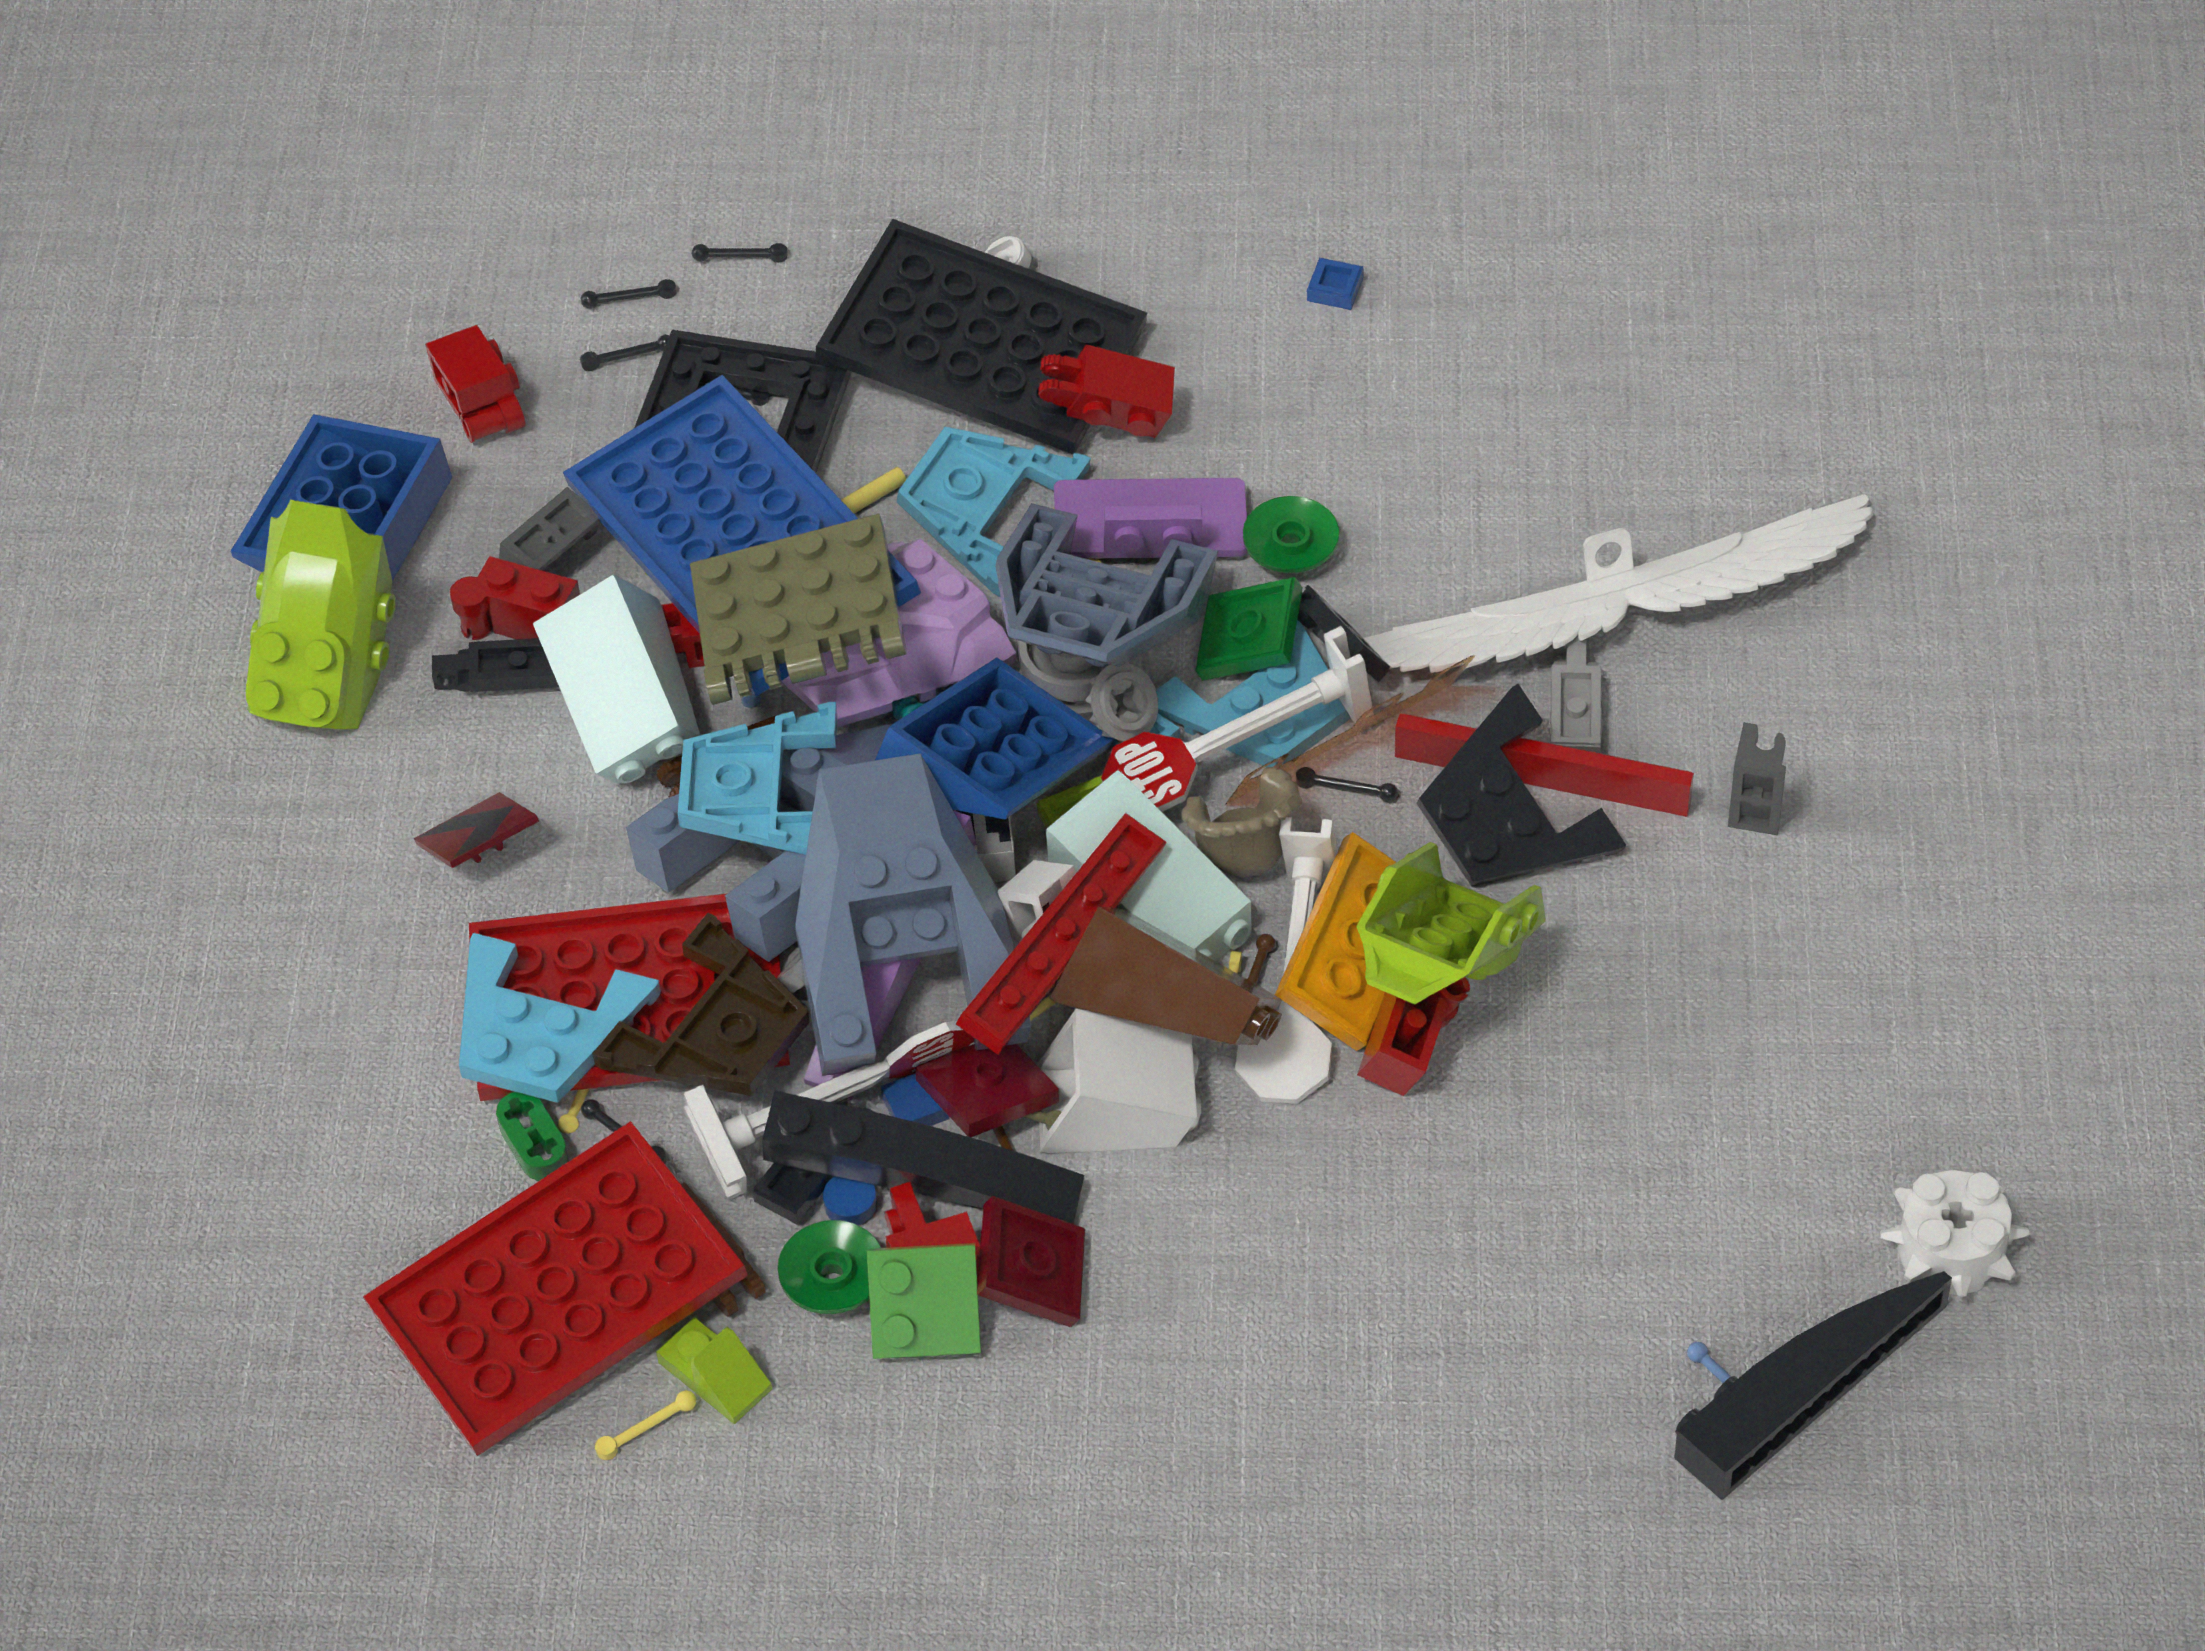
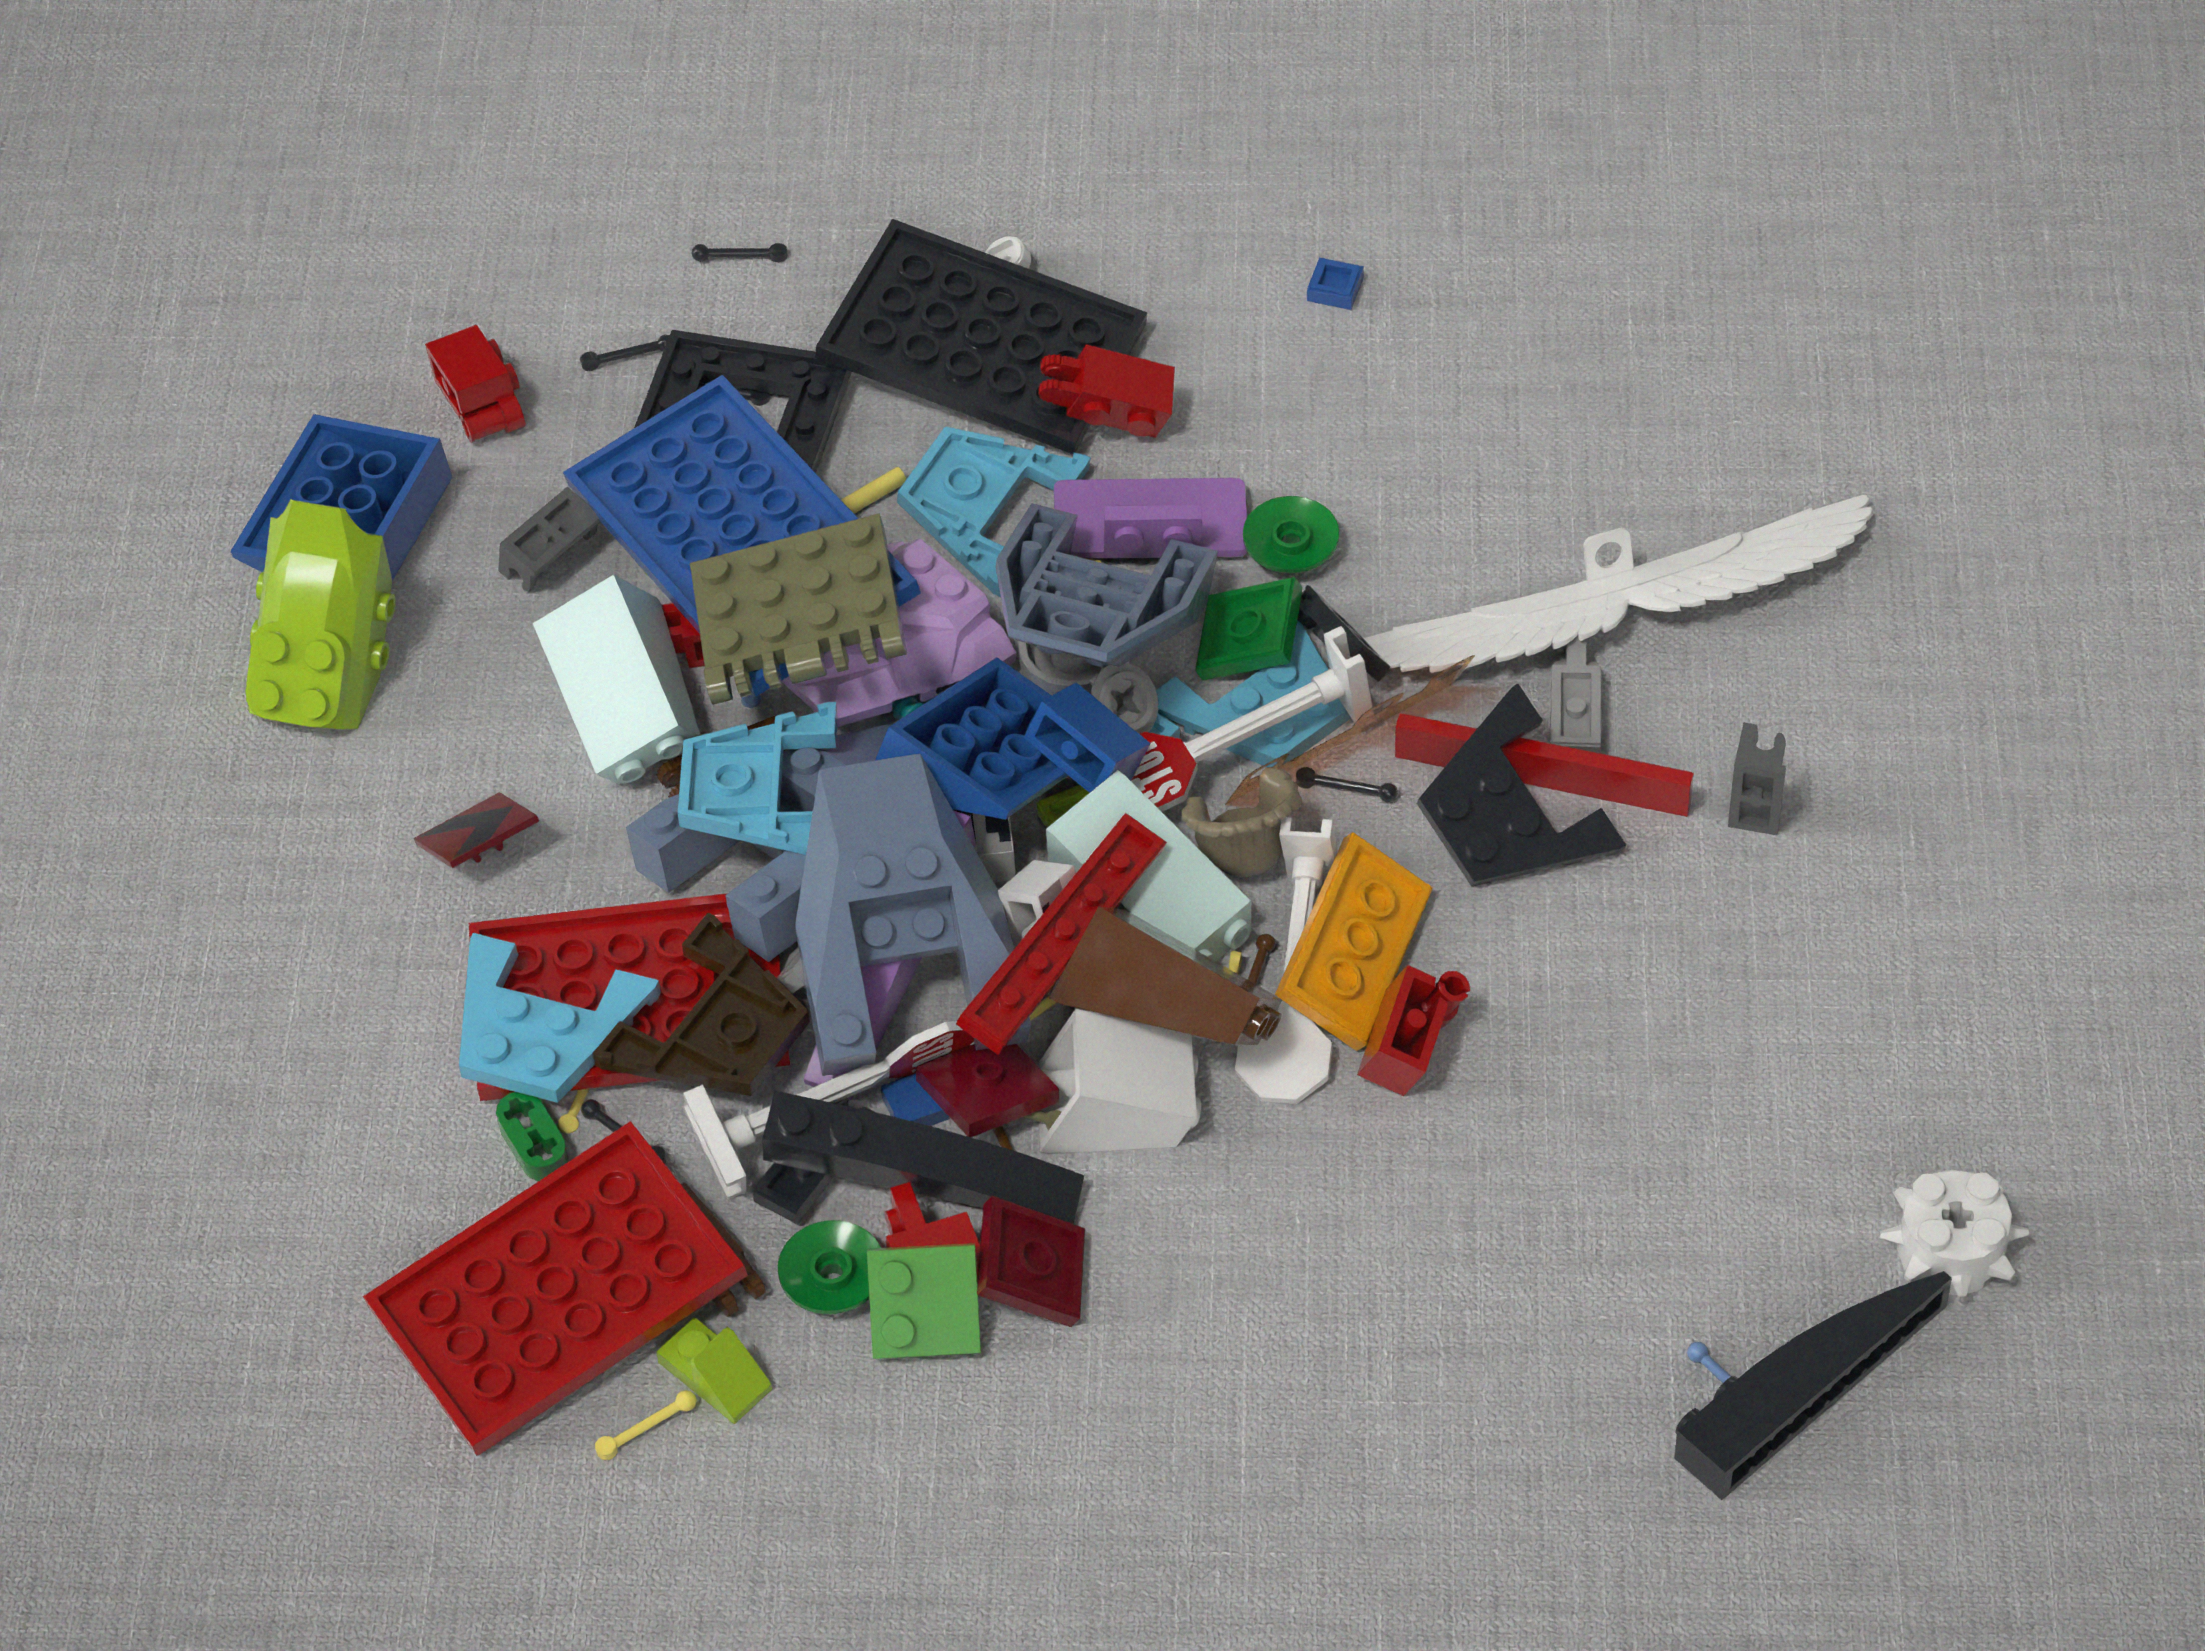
black hinge [432,638,559,692] -> none
red hinge [450,556,580,640] -> none
black hinge [580,279,676,309] -> none
blue tile [823,1176,877,1225] -> none
lime slope [1356,842,1546,1004] -> none
none -> blue brick [1023,682,1151,793]

